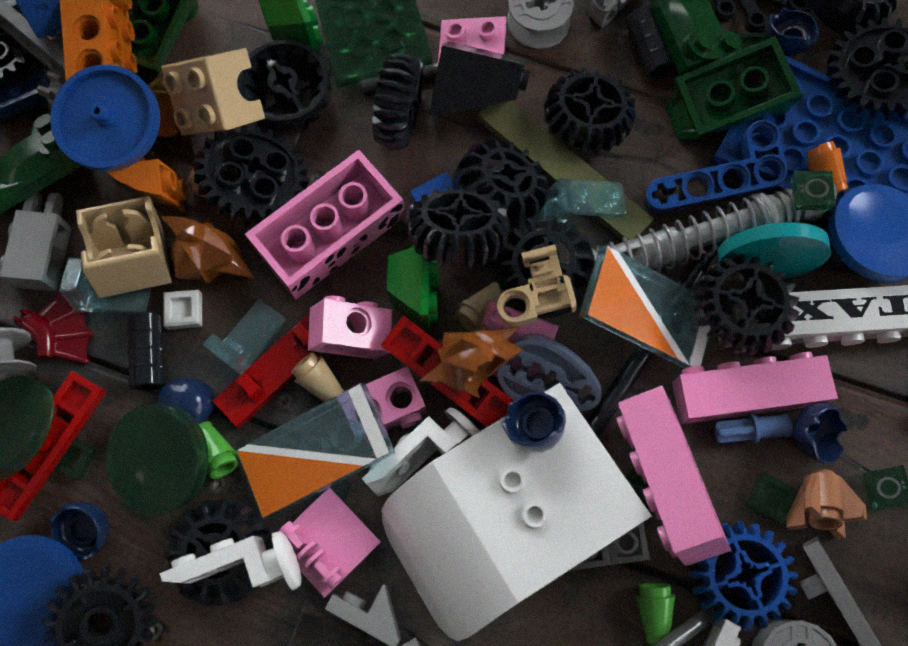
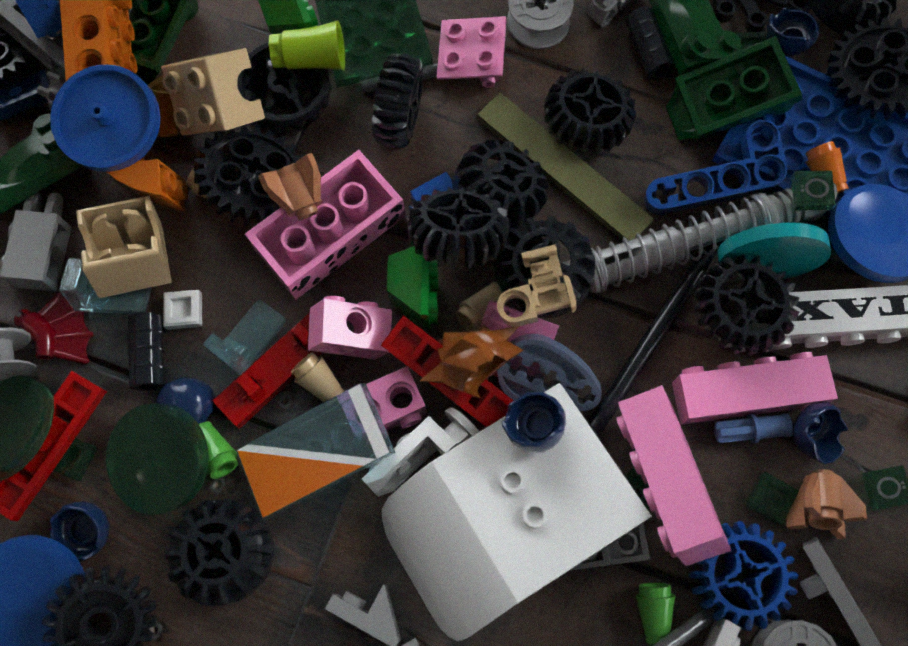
white piece [160,531,301,590] -> none
dark orange hair [161,216,255,284] -> none
bright pink hinge [279,487,381,598] -> none
black slope [429,41,531,115] -> none
clear light blue bracket [543,178,626,223] -> none
tile [579,245,711,369] -> none
none -> nougat brick [258,153,323,221]
none -> lime plant [268,20,345,70]

